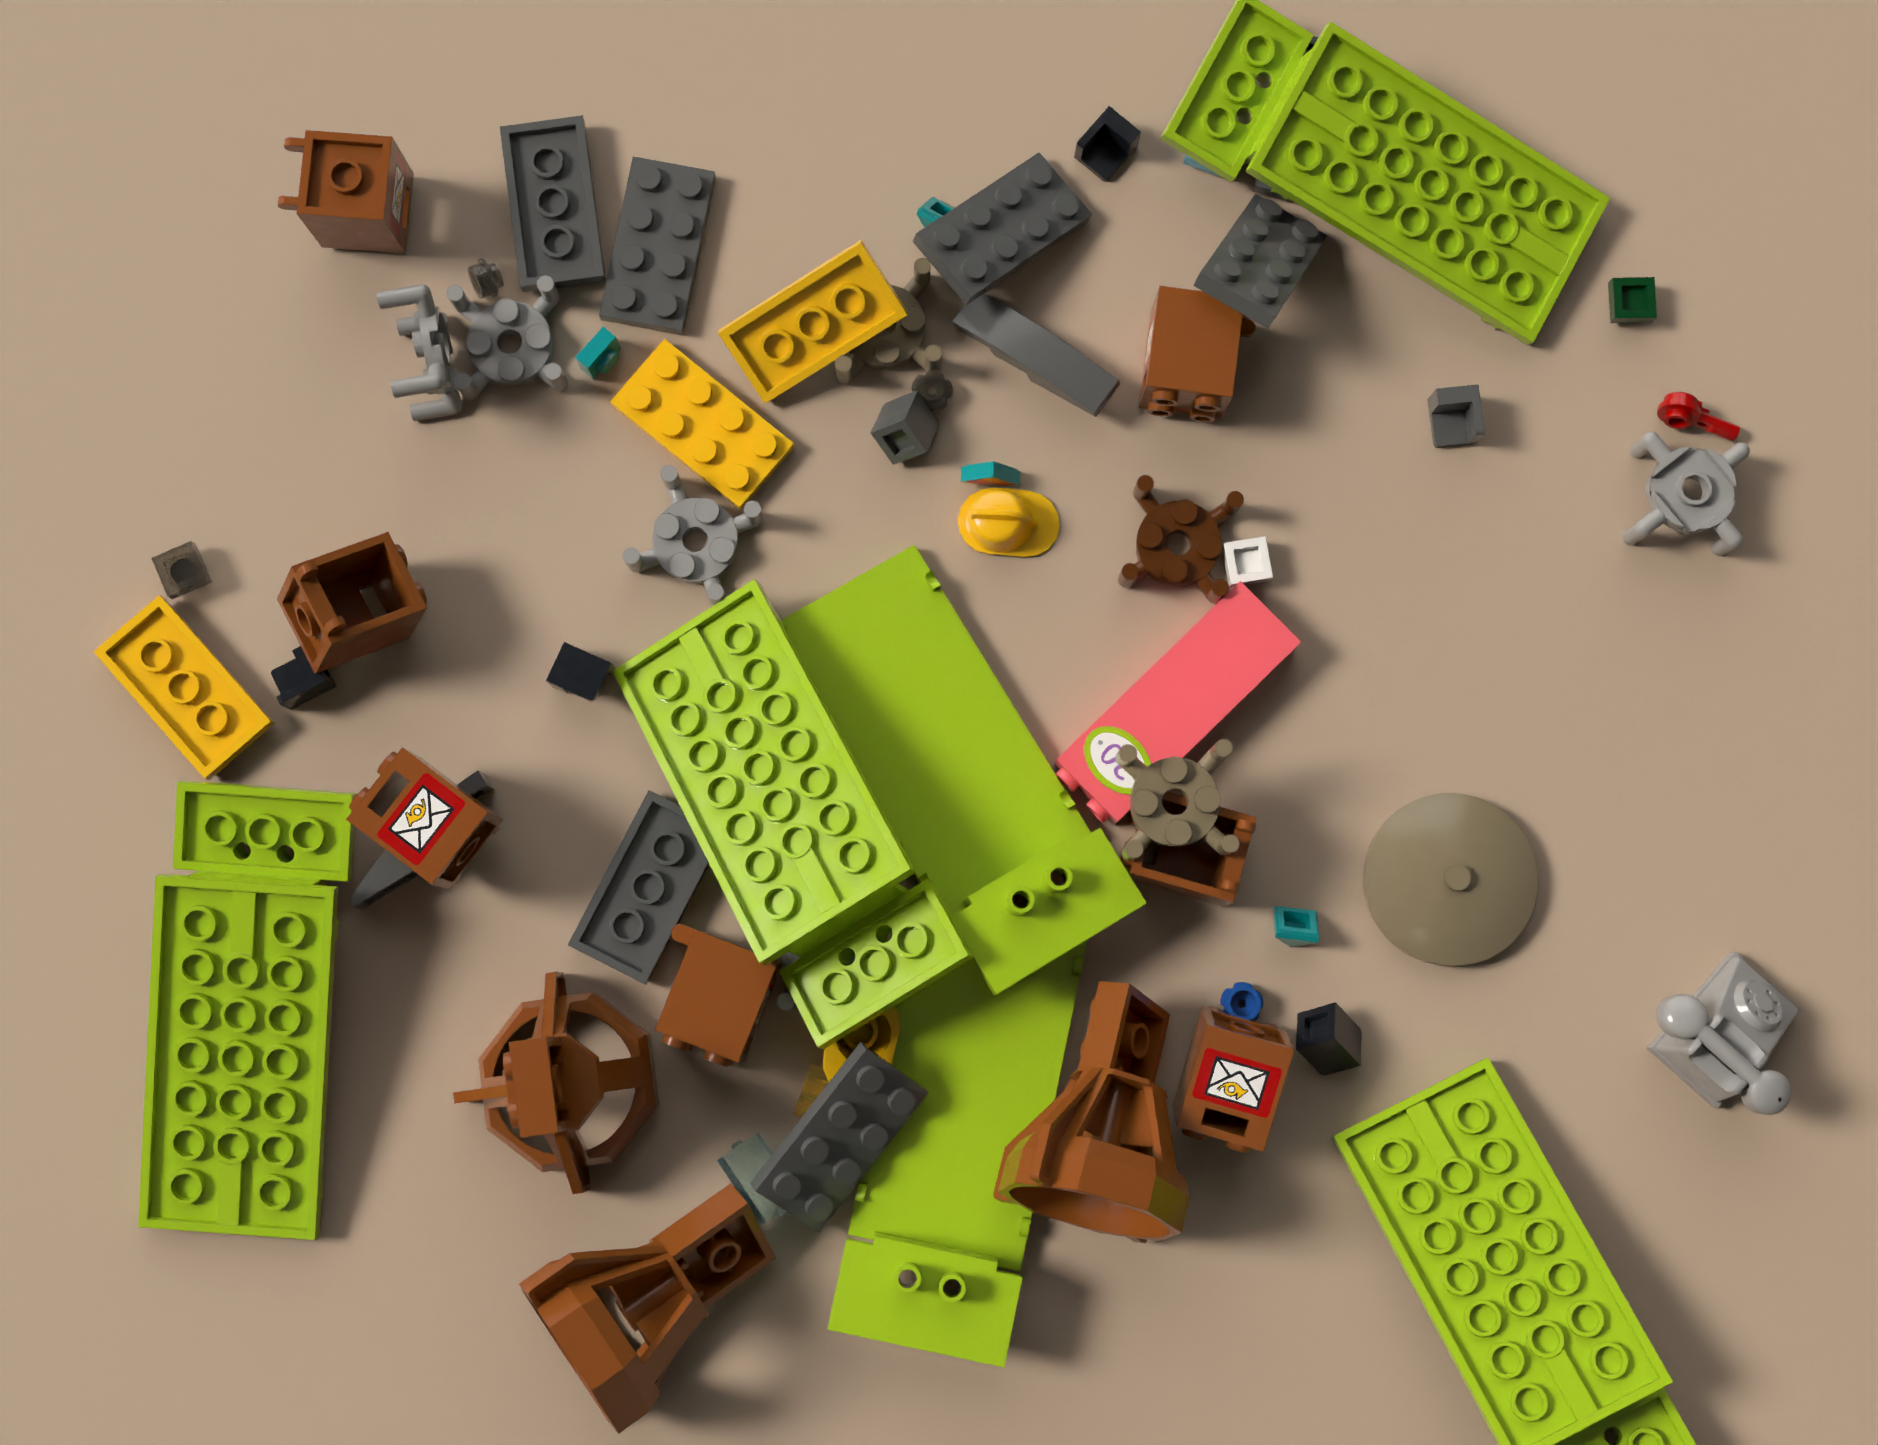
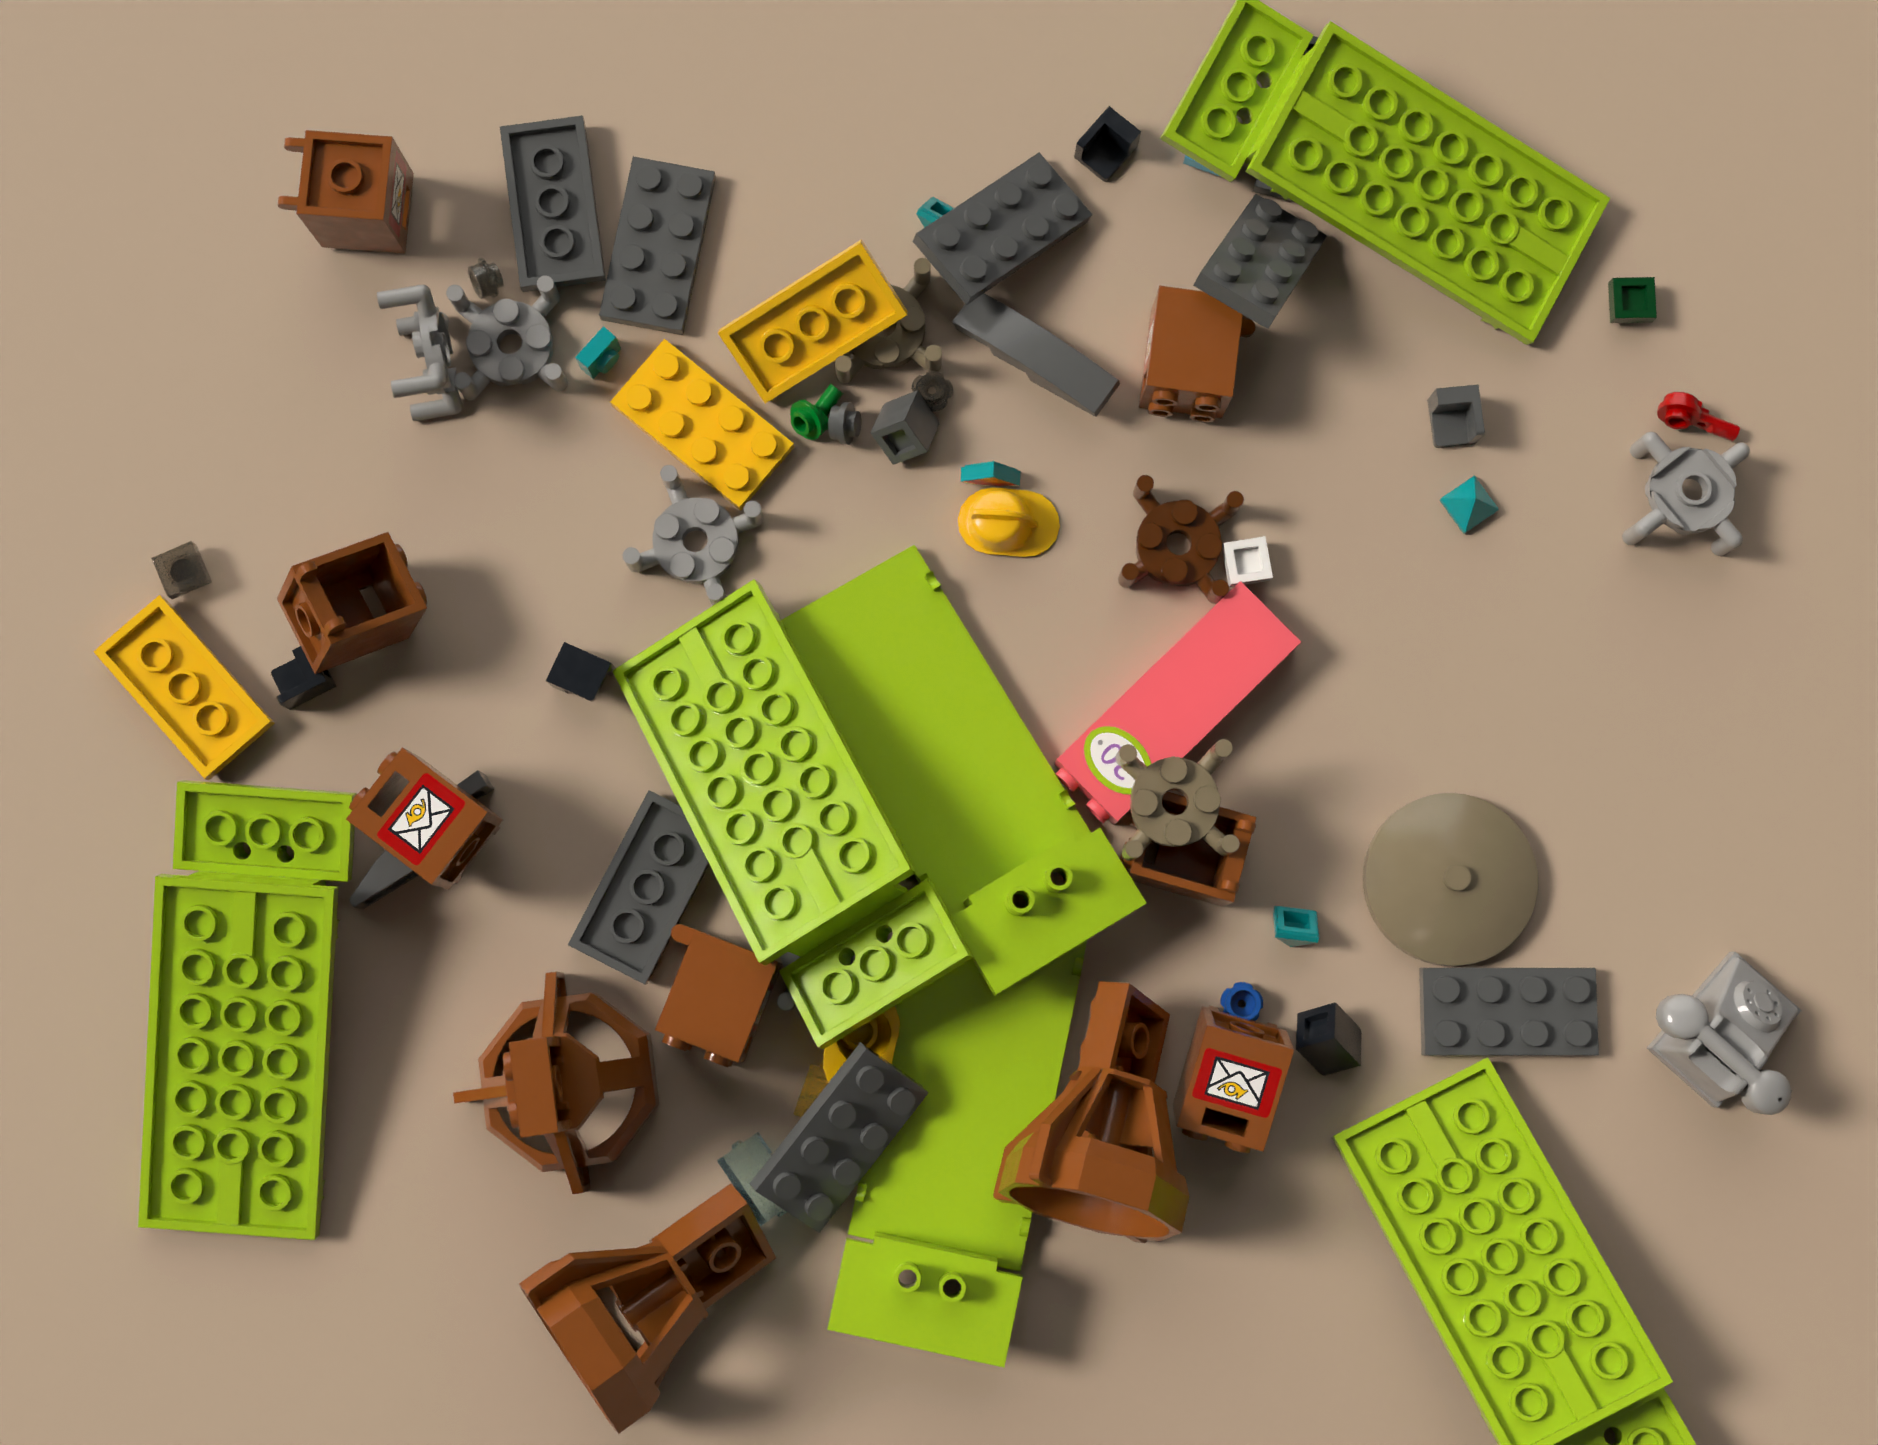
none -> green plate [790,383,844,440]
none -> dark grey plate [828,402,862,445]
none -> dark grey plate [1419,968,1599,1055]
none -> teal slope [1440,475,1499,534]

